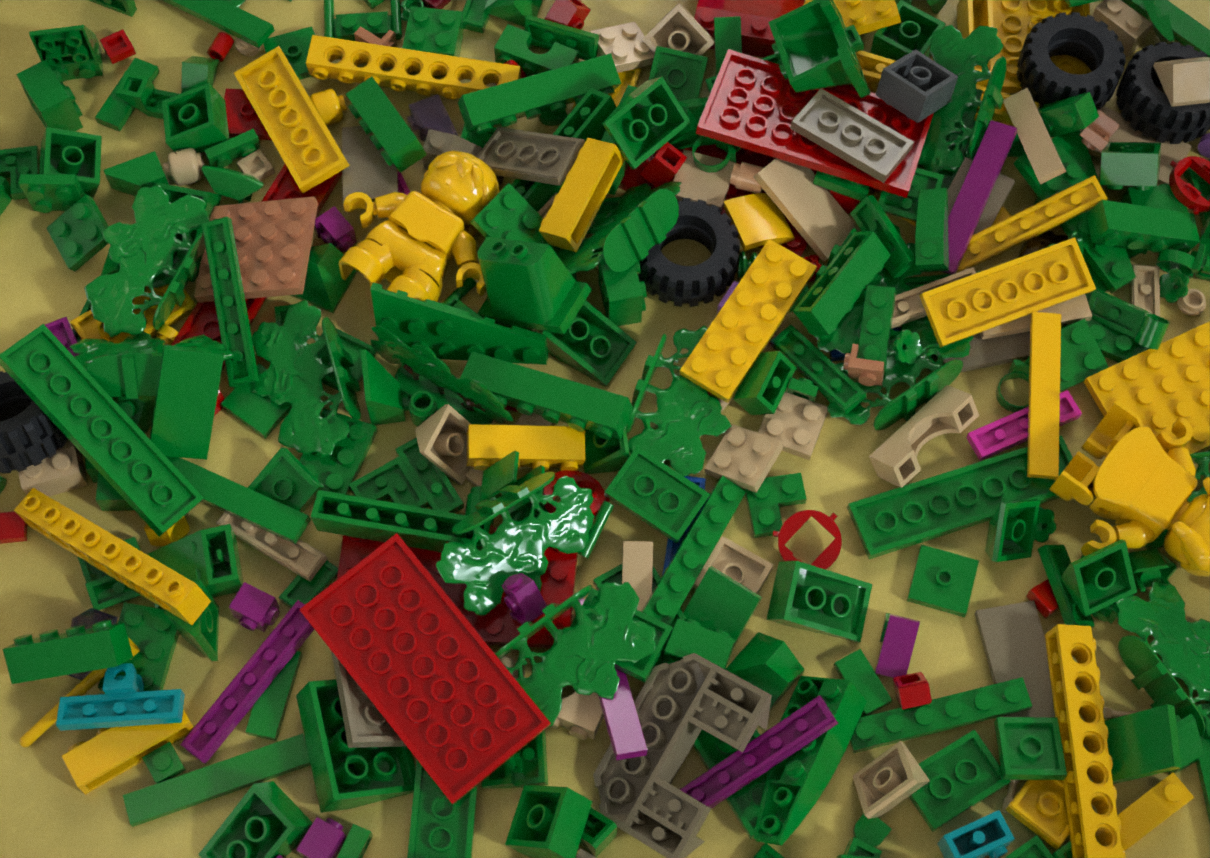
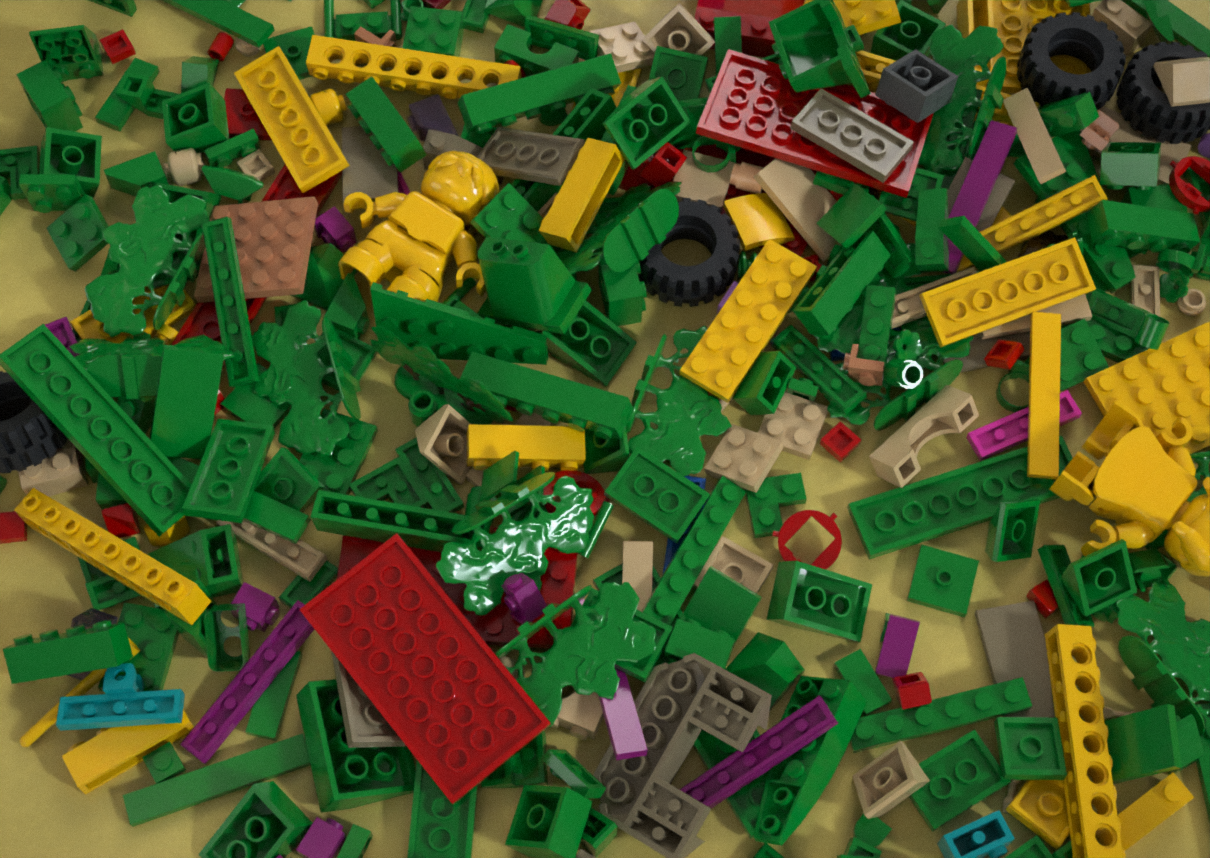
green slope [360,349,409,425] -> none
green plant [1034,507,1056,543] -> none
none -> red slope [101,503,140,538]
none -> green plate [182,418,275,523]
none -> green piece [204,603,250,672]
none -> green slope [323,273,370,339]
none -> green plate [542,749,606,799]
none -> green tile [816,183,887,250]
none -> red plate [820,421,861,463]
none -> green brick [884,358,923,389]
none -> green tile [938,216,1007,272]
none -> red tile [984,339,1025,370]

